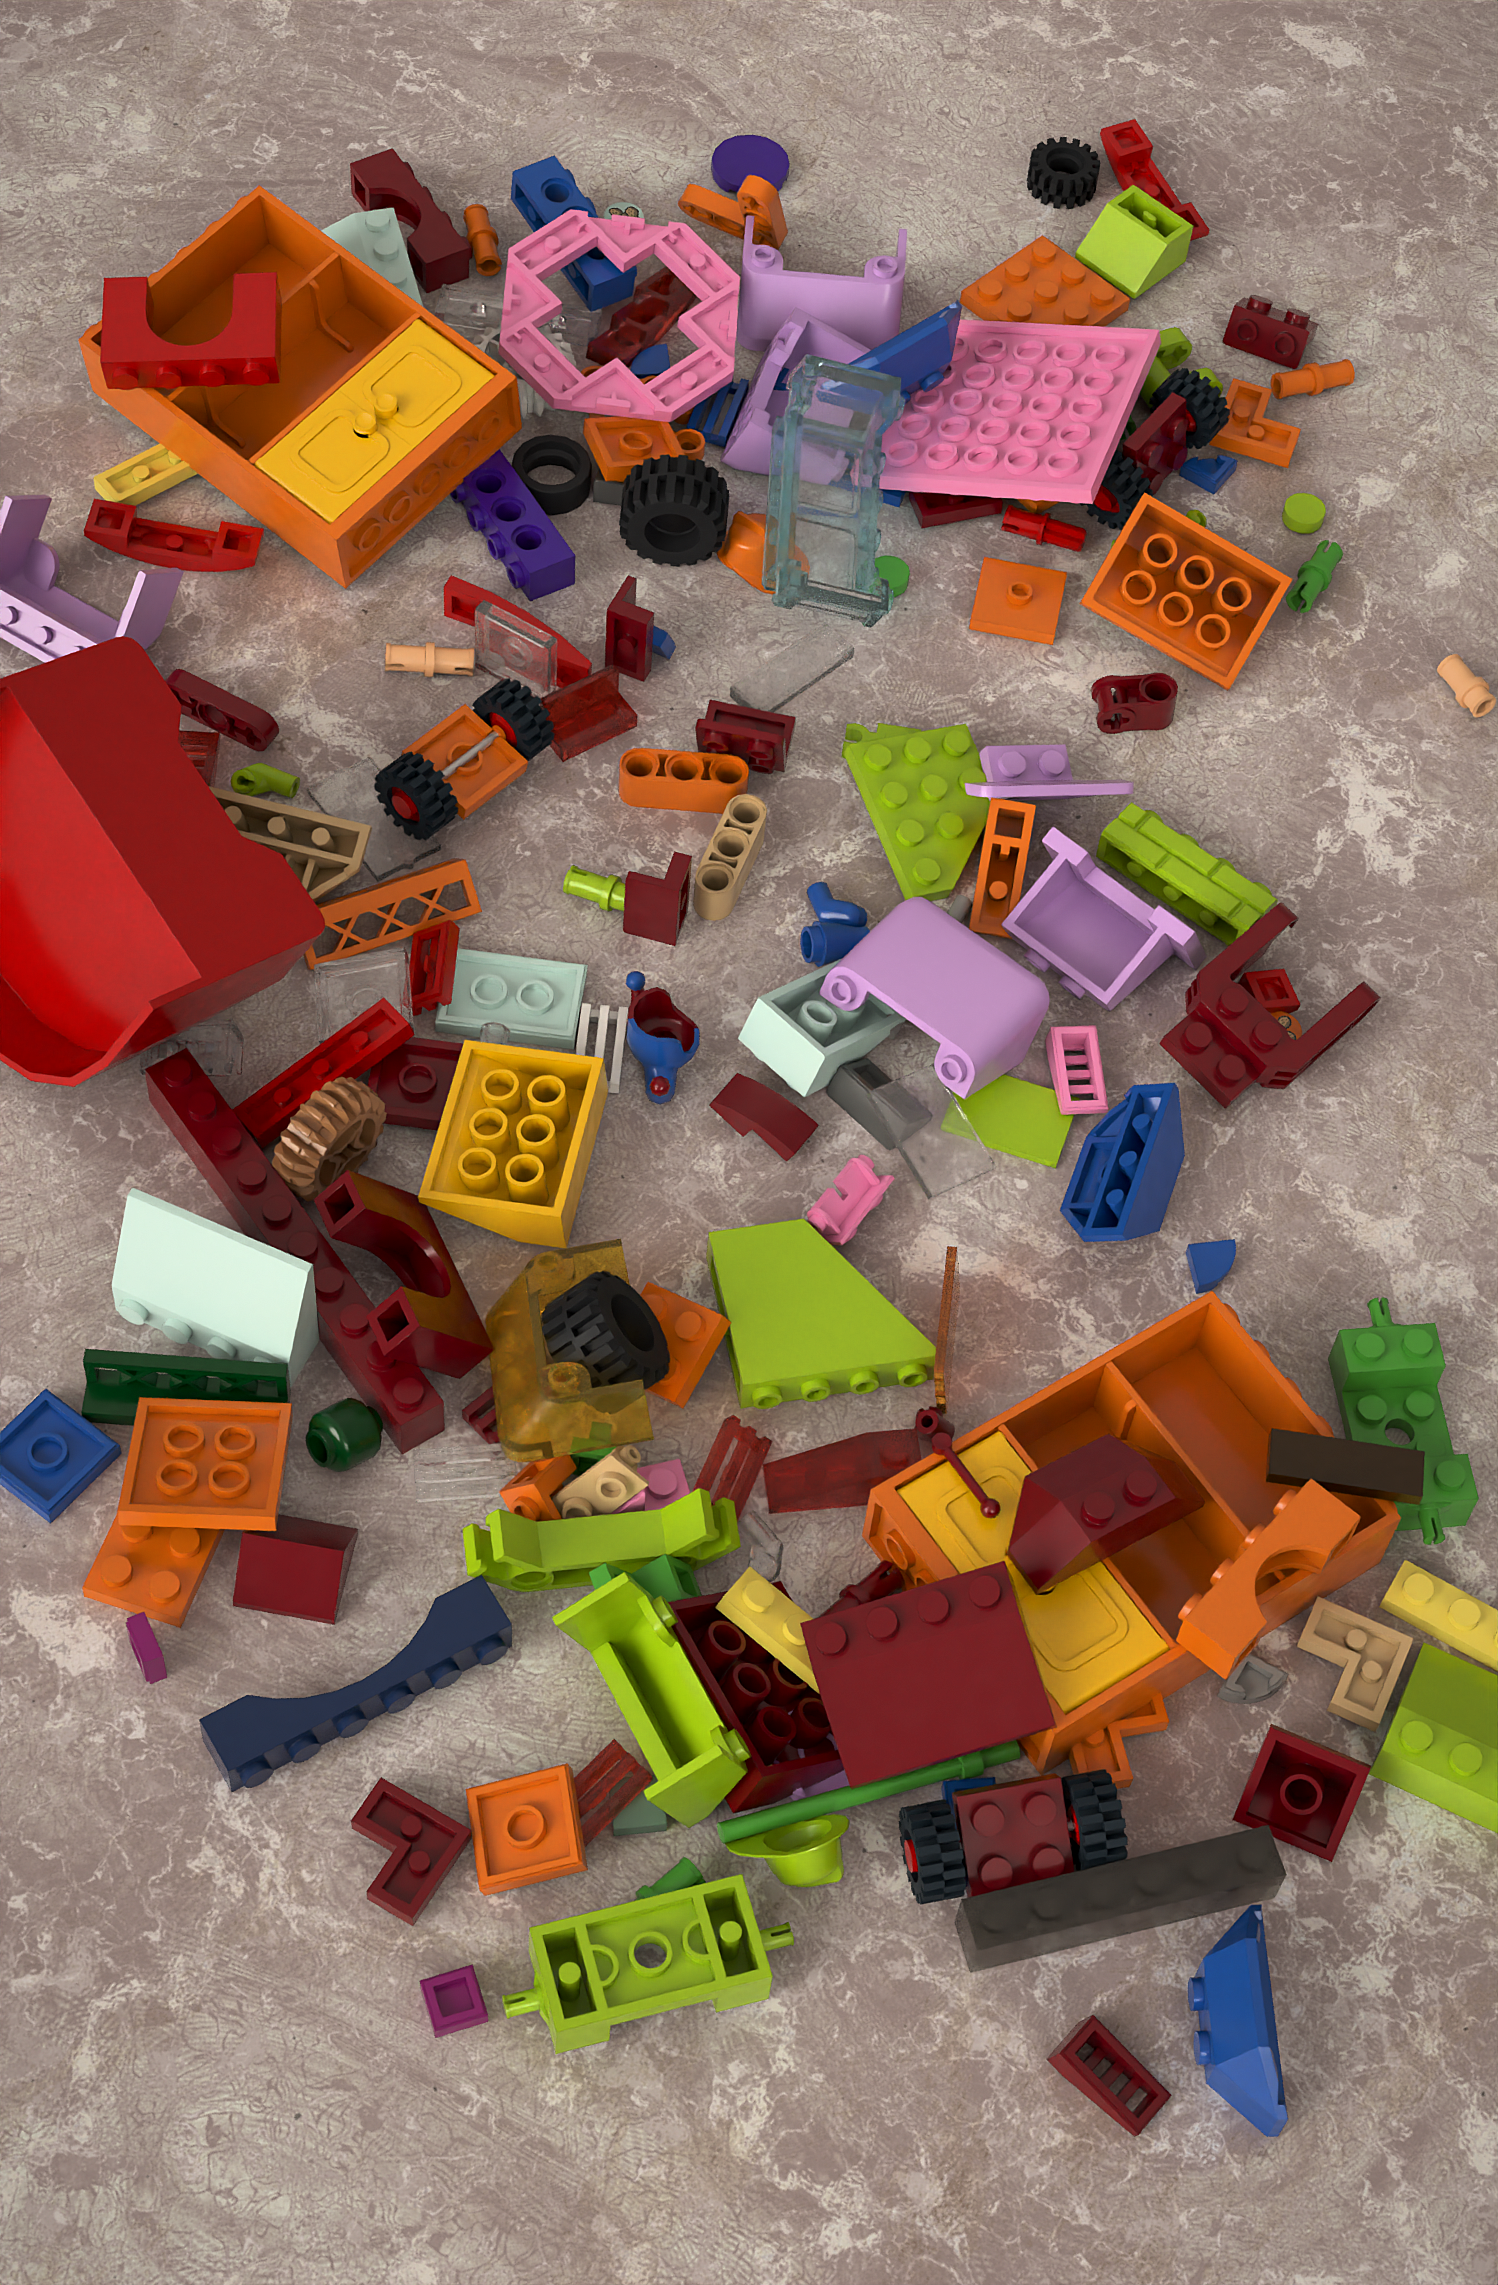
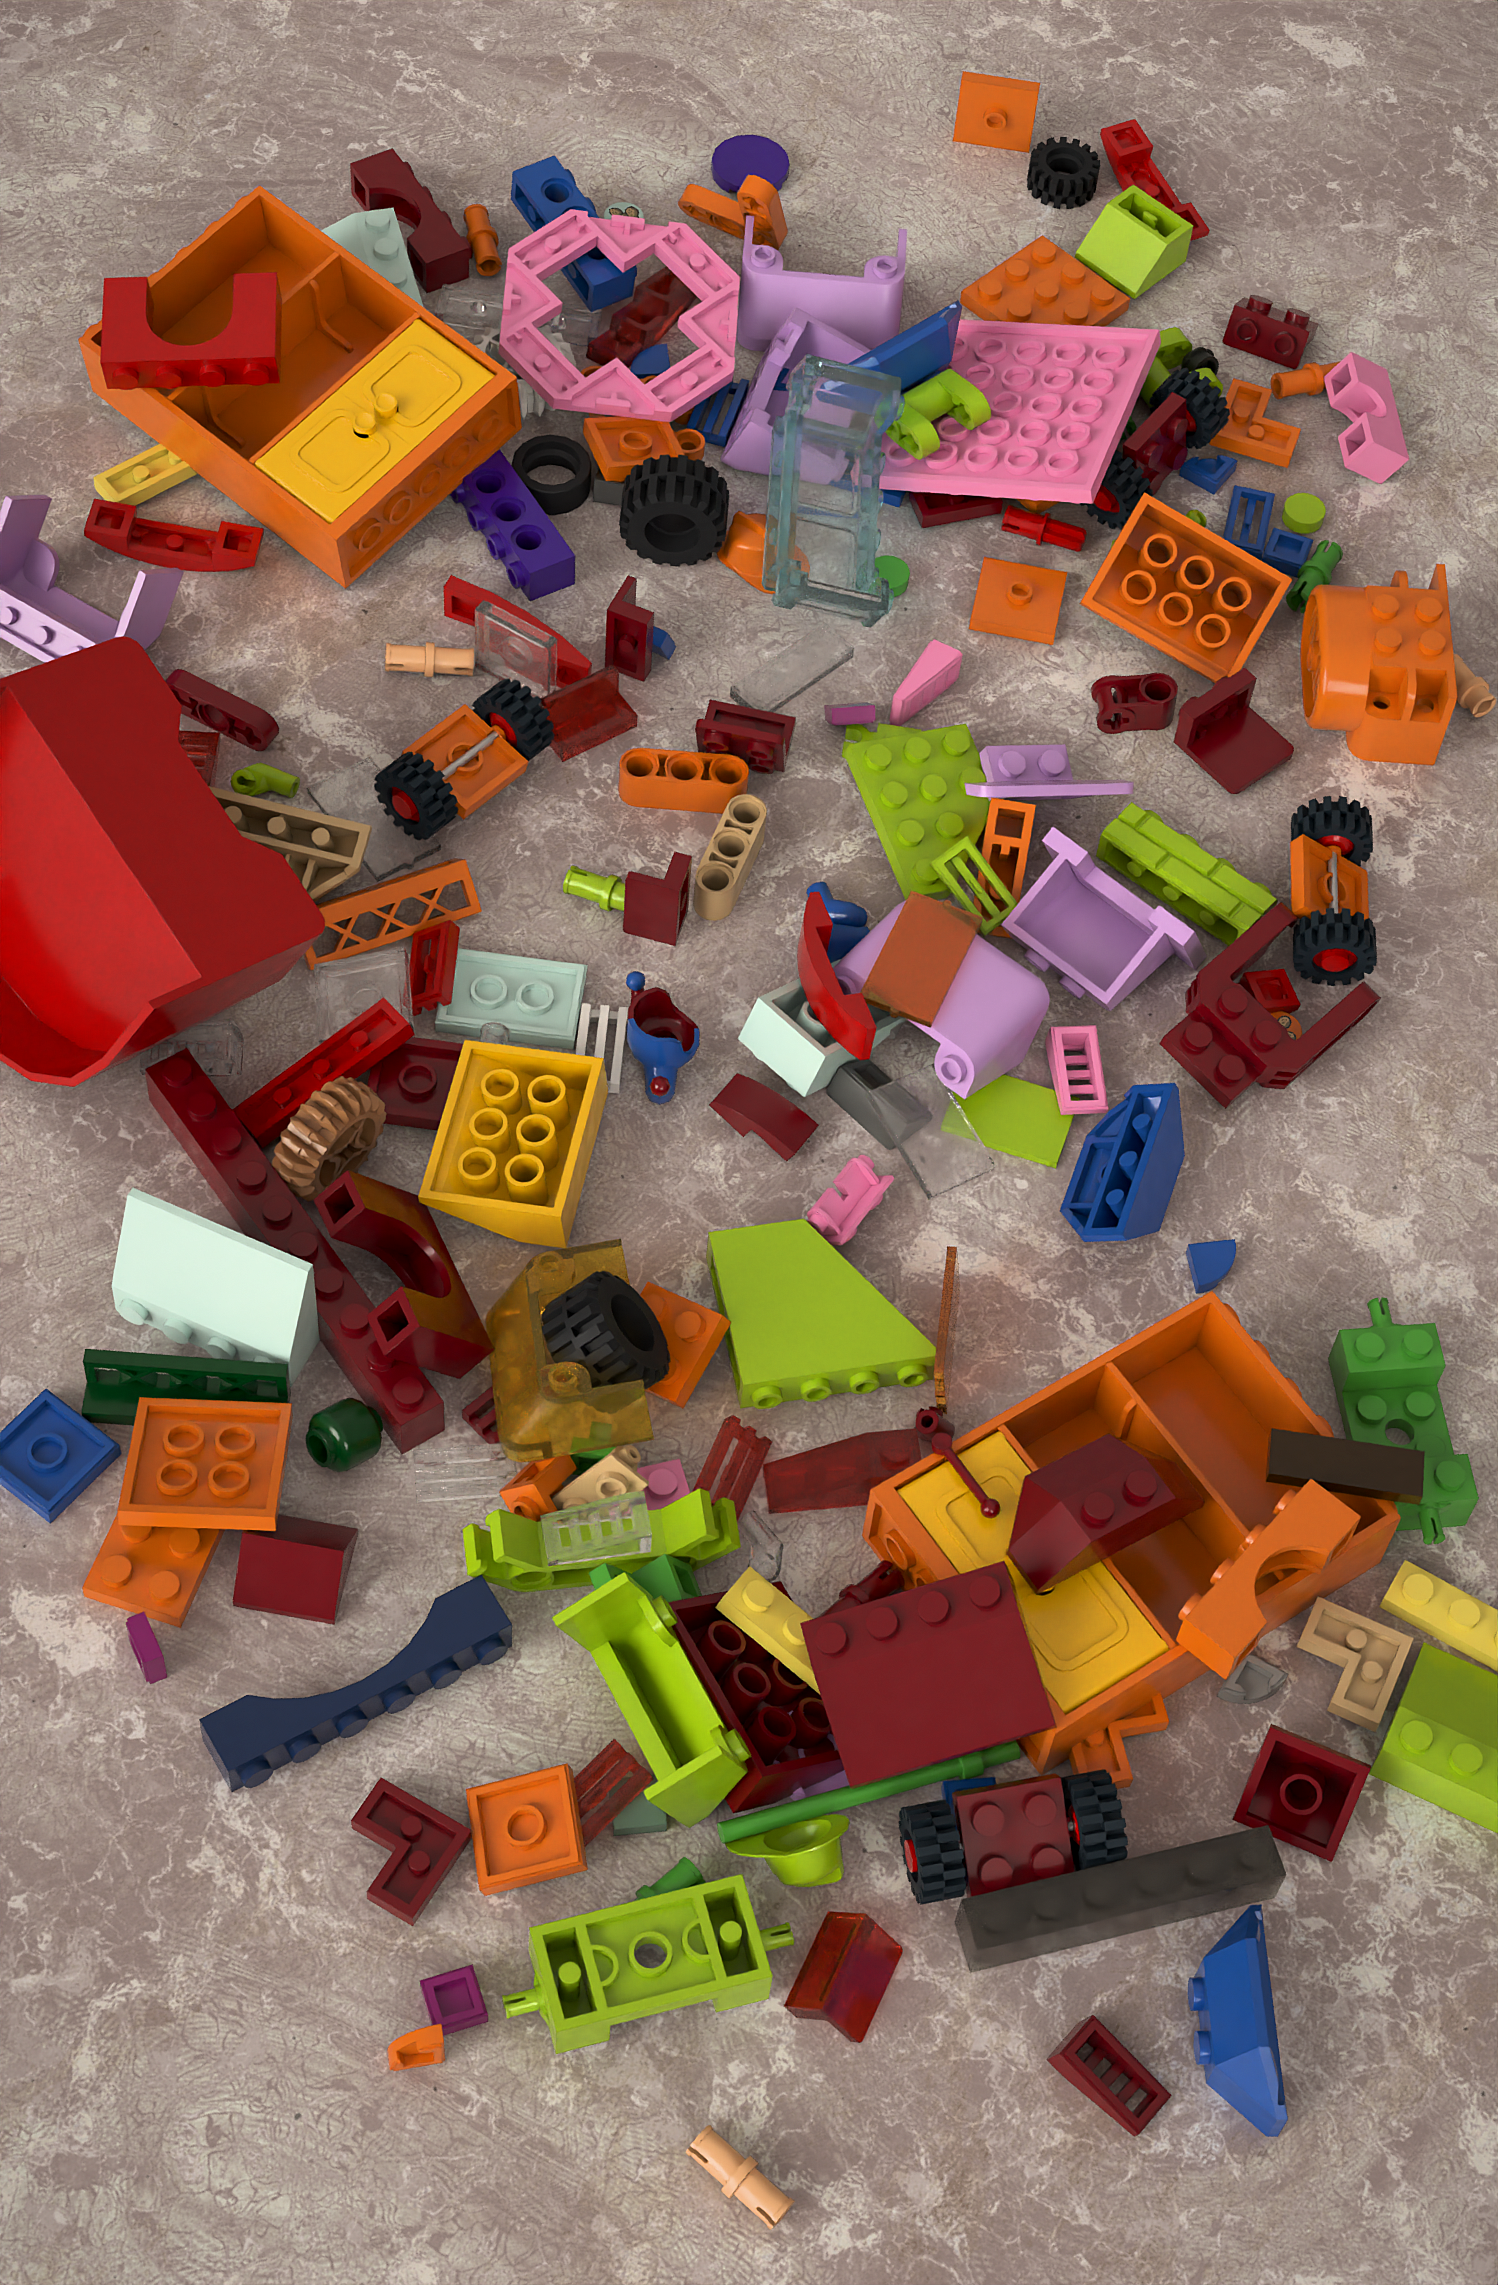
none -> orange tile [387,2024,445,2071]
none -> clear slope [540,1491,652,1566]
none -> light nougat pin [686,2125,795,2230]
none -> clear red panel [784,1911,903,2043]
none -> red slope [797,891,877,1060]
none -> magenta tile [824,702,876,726]
none -> clear orange piece [860,891,983,1028]
none -> lime connector [878,368,991,460]
none -> bright pink slope [889,639,963,726]
none -> lime tile [930,836,1018,937]
none -> orange plate [953,71,1040,153]
none -> dark red bracket [1173,668,1294,794]
none -> pearl dark grey plate [1181,347,1219,375]
none -> blue tile [1223,485,1275,560]
none -> blue tile [1261,528,1314,578]
none -> plate [1290,796,1377,986]
none -> orange brick [1300,564,1458,765]
none -> bright pink arch [1324,352,1409,484]

